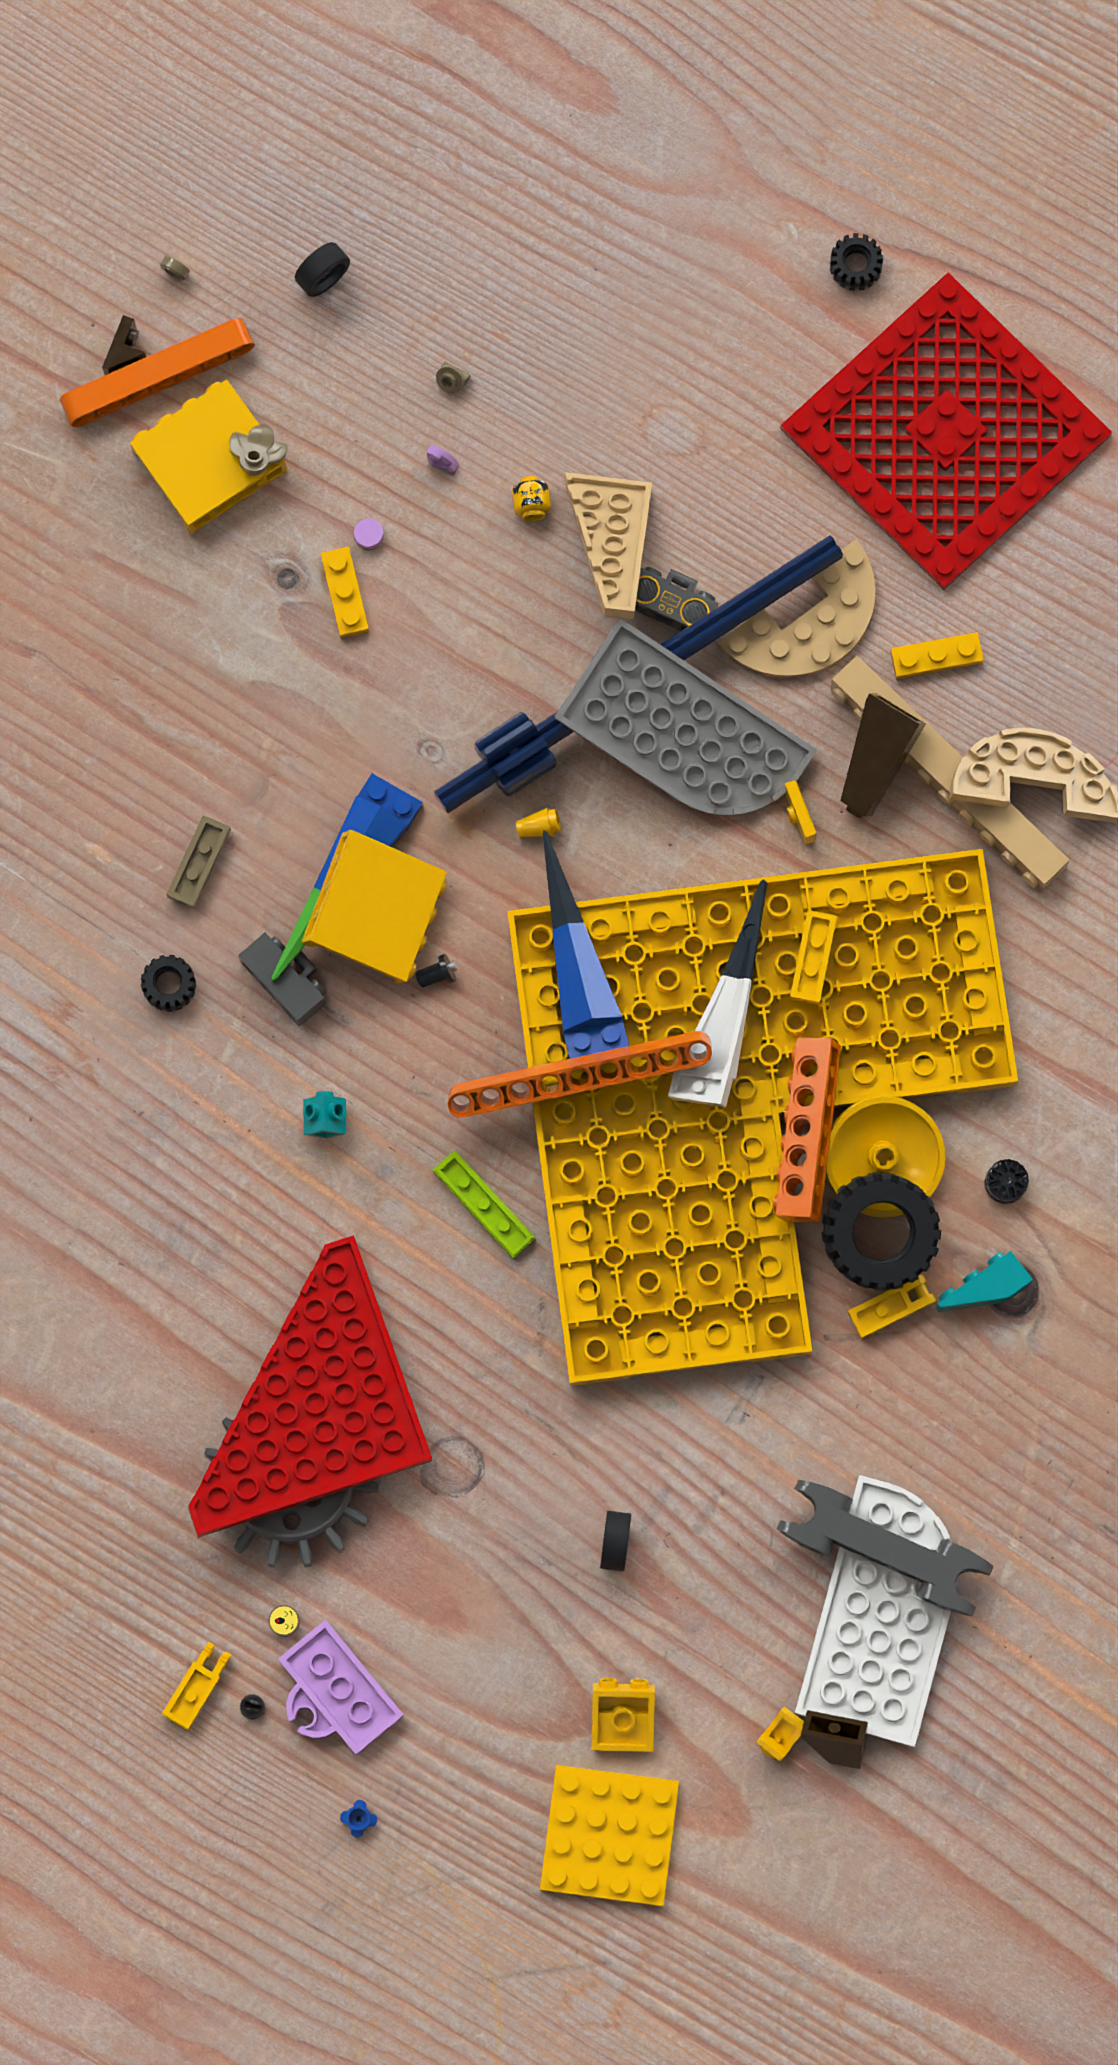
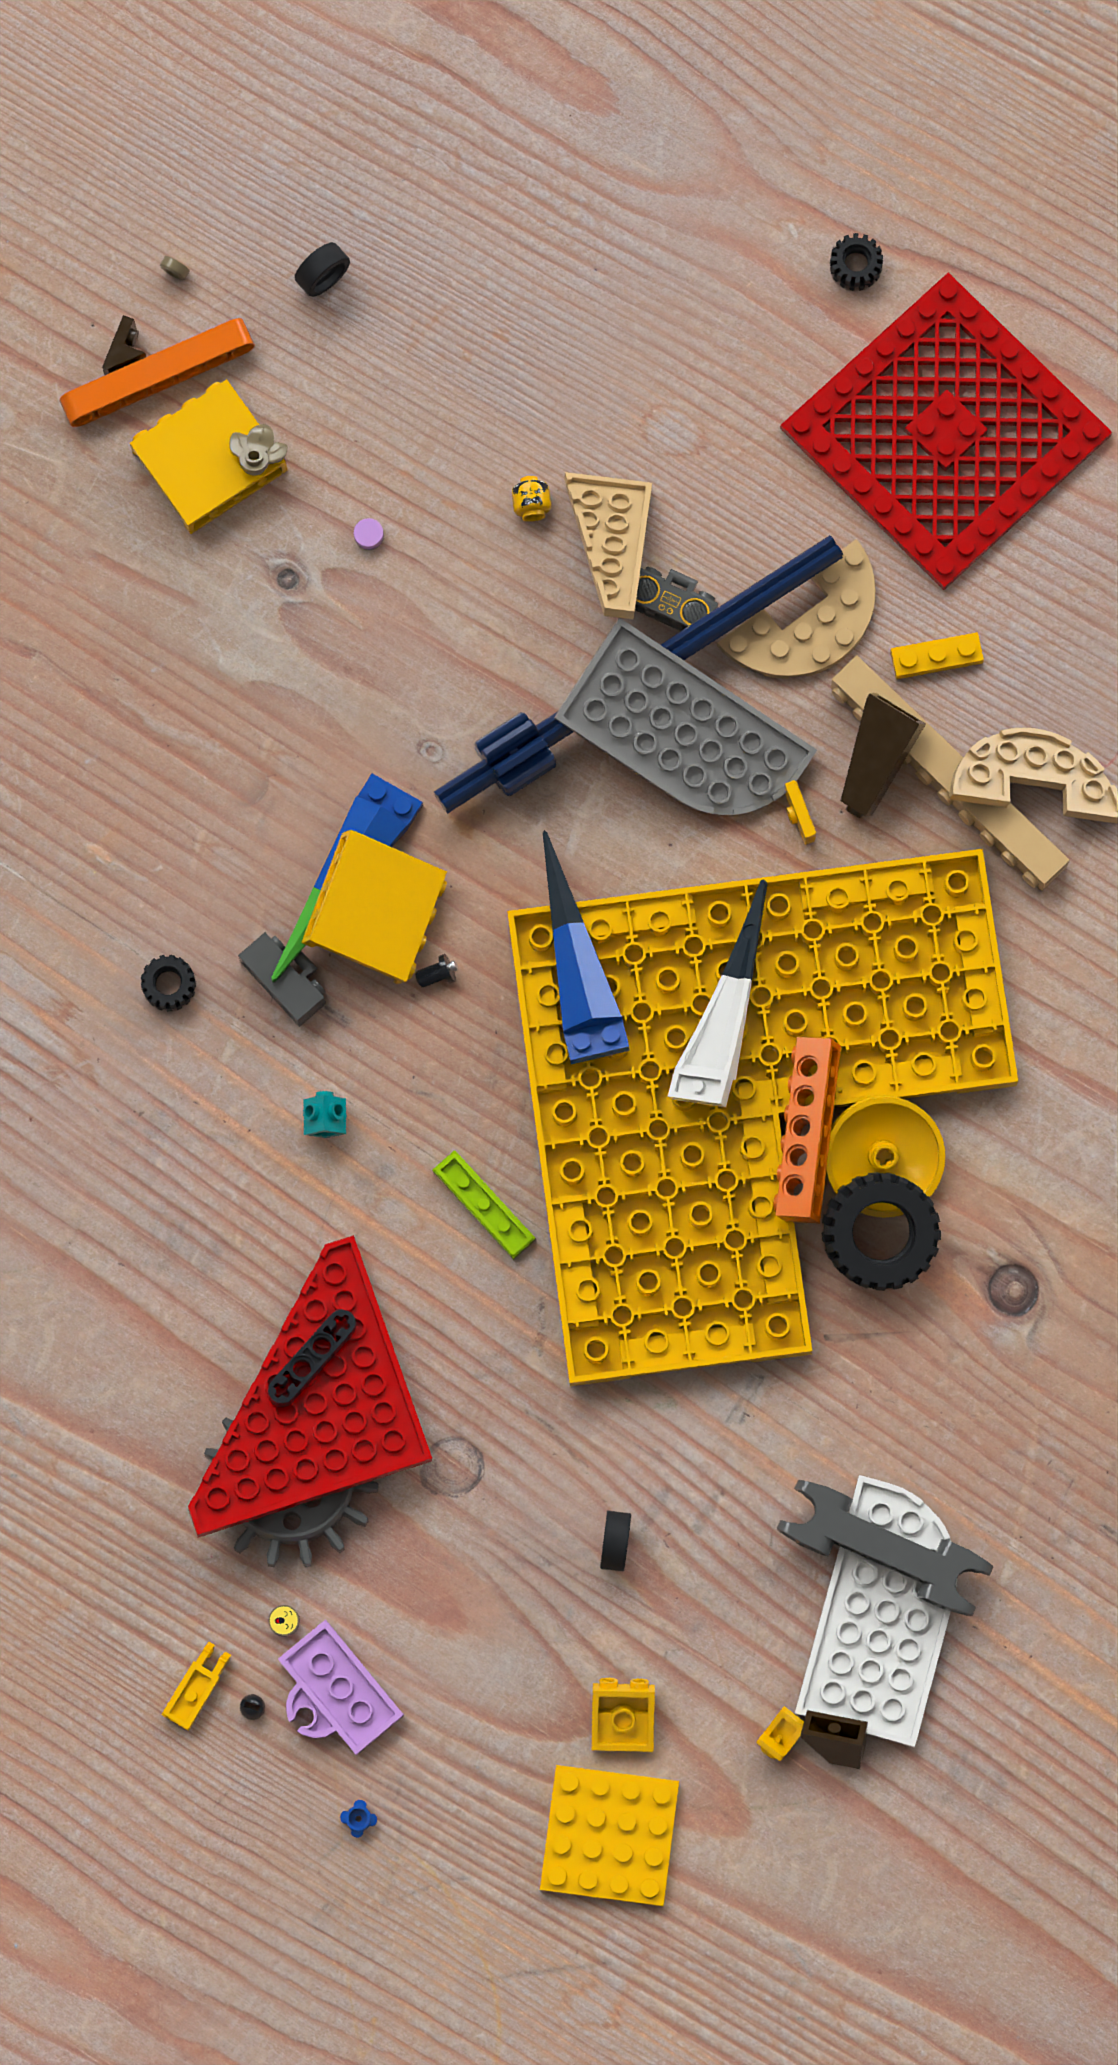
dark tan plate [166,815,231,909] -> none
yellow plate [320,546,369,638] -> none
lavender tile [427,444,459,473] -> none
dark tan plate [436,362,471,393] -> none
orange beam [447,1031,712,1118] -> none
yellow cone [516,807,561,838] -> none
yellow plate [790,910,837,1005] -> none
yellow plate [847,1274,937,1339] -> none
teal slope [936,1251,1033,1312] -> none
black wheel [984,1159,1029,1204] -> none
none -> black beam [268,1309,356,1407]

